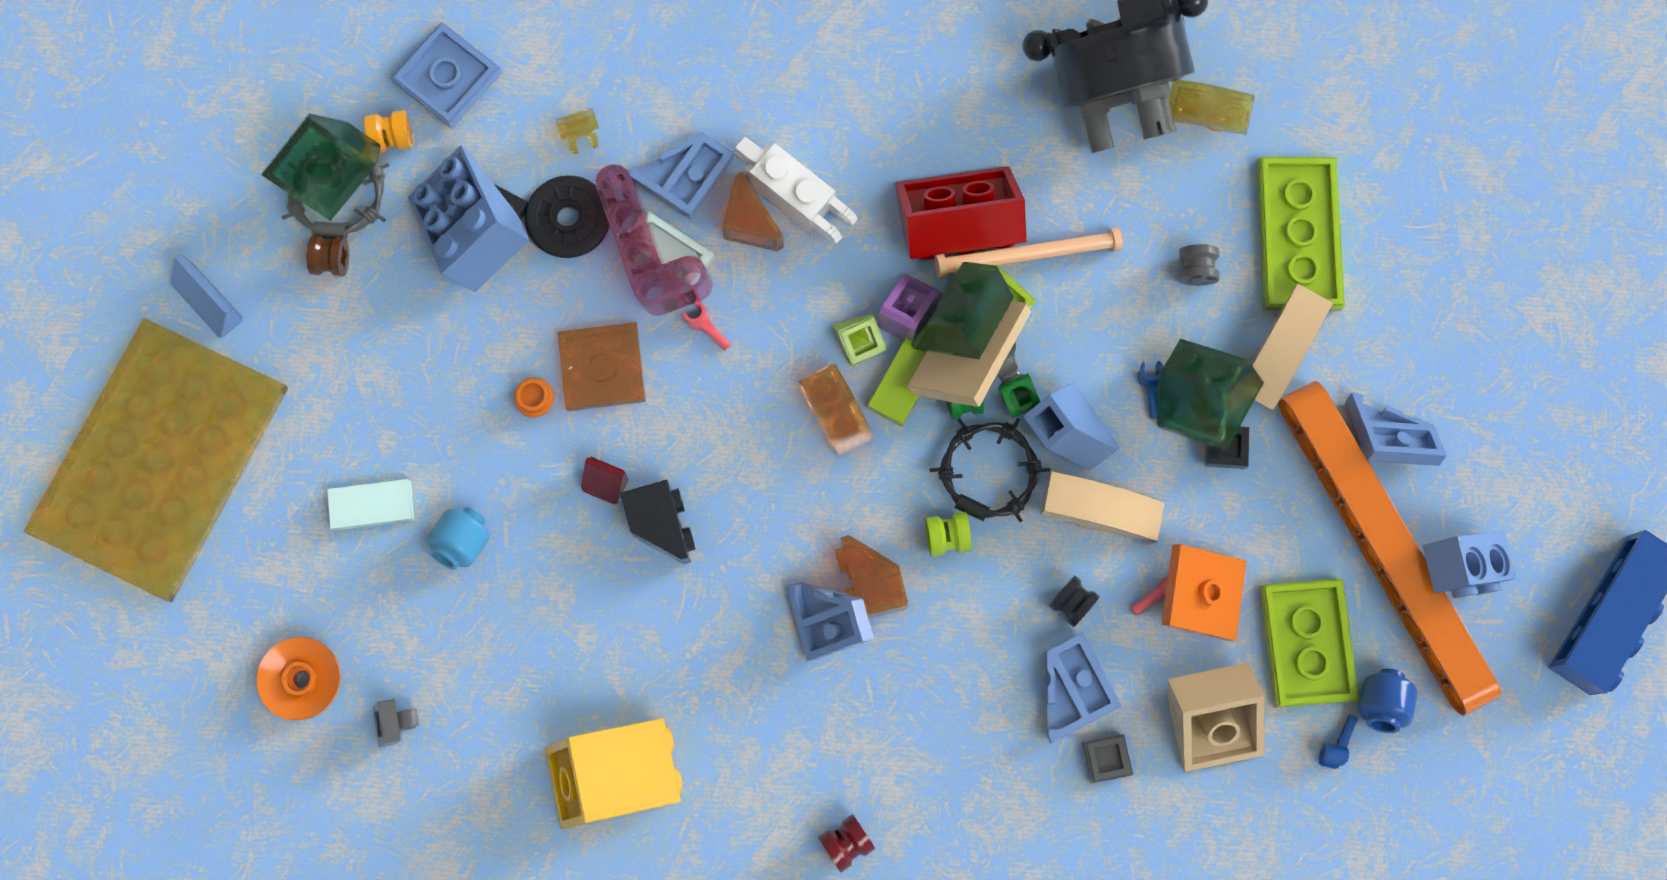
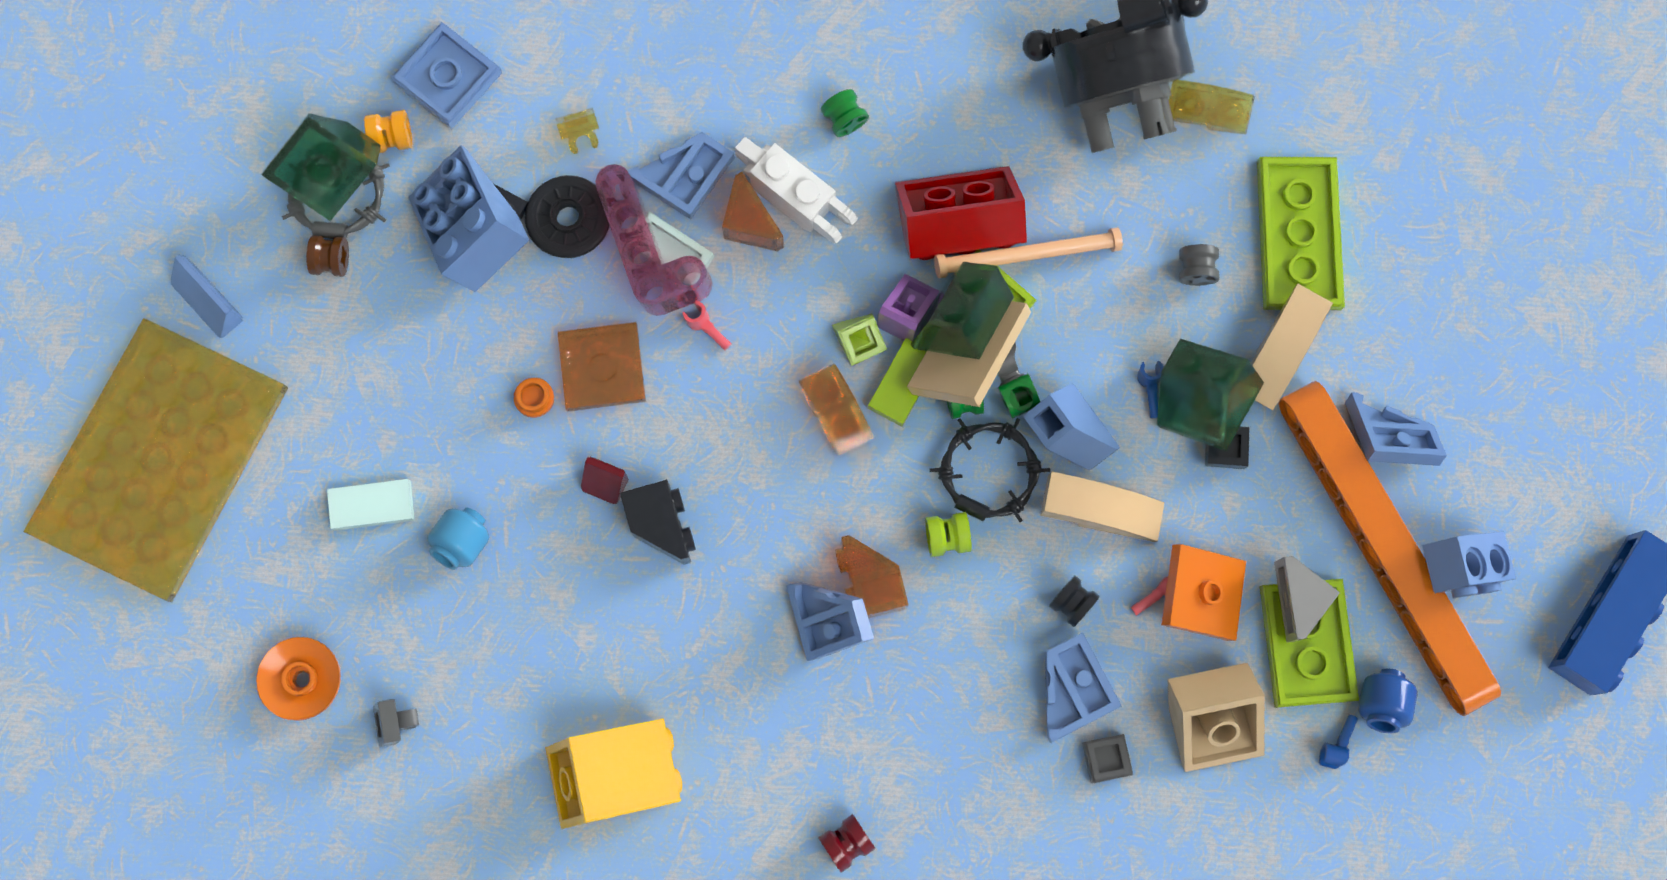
none -> green wheel [821,89,869,137]
none -> light grey slope [1274,556,1340,643]

